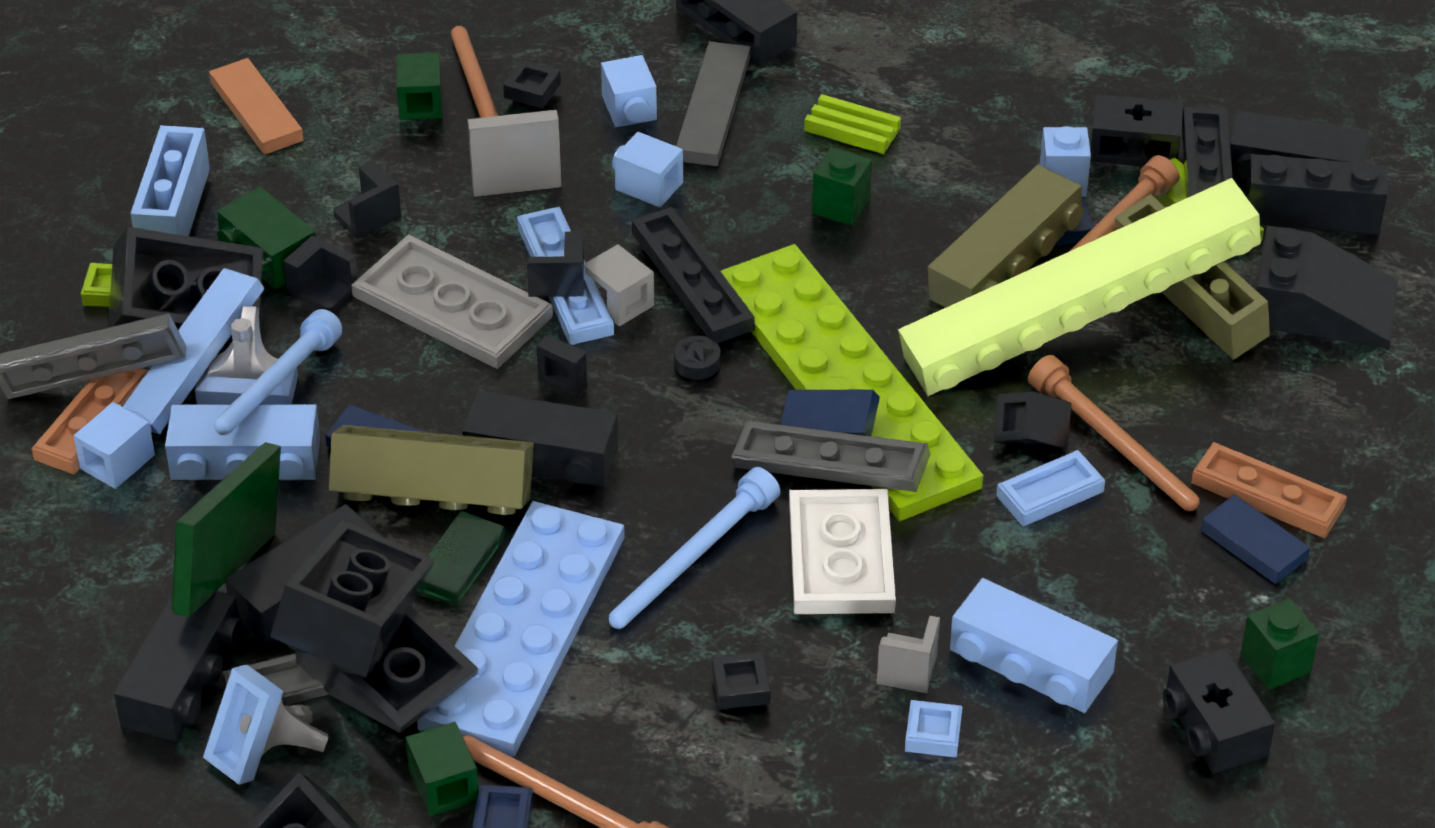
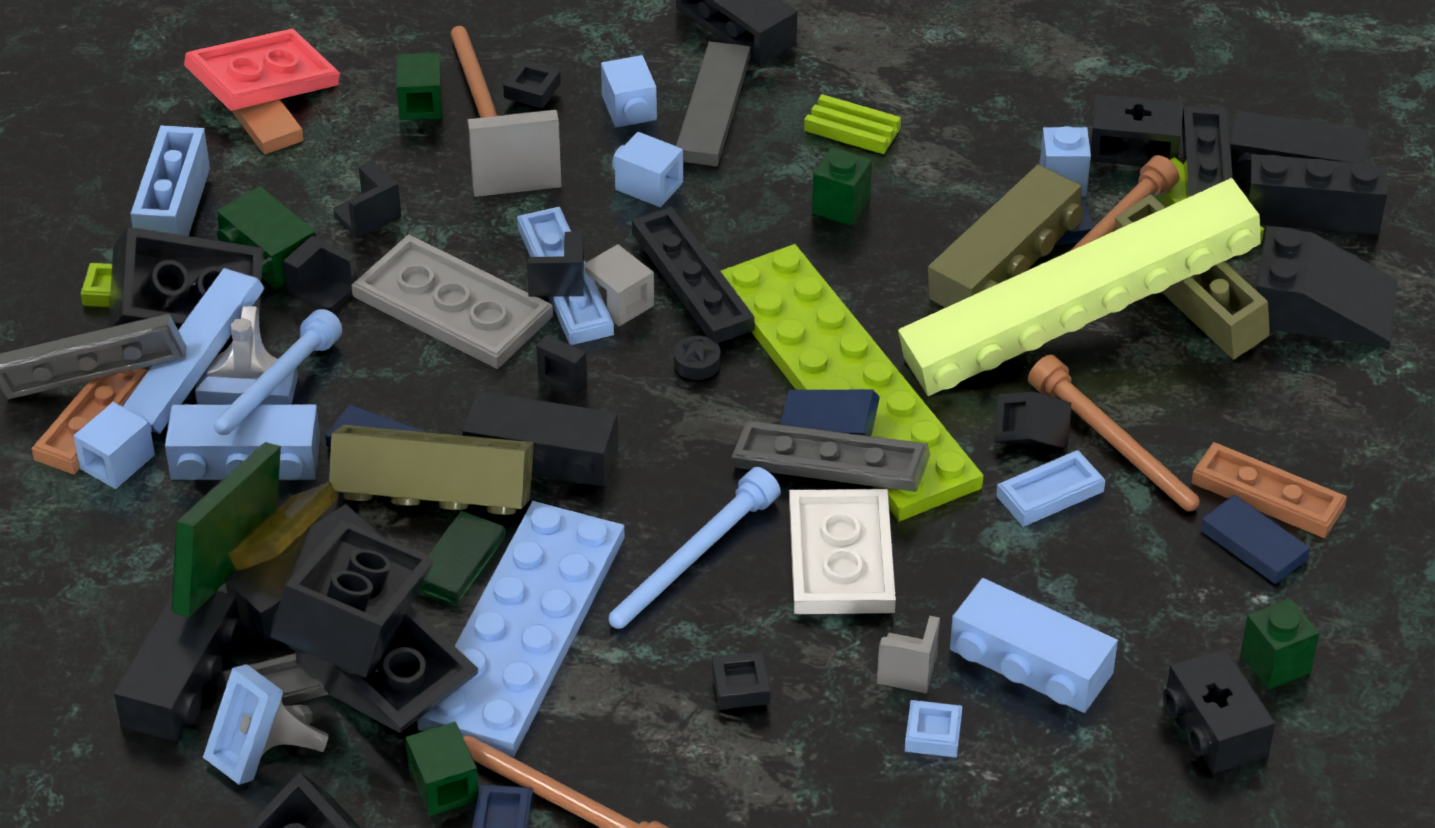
none -> coral tile [184,28,340,111]
none -> clear yellow tile [228,482,338,570]

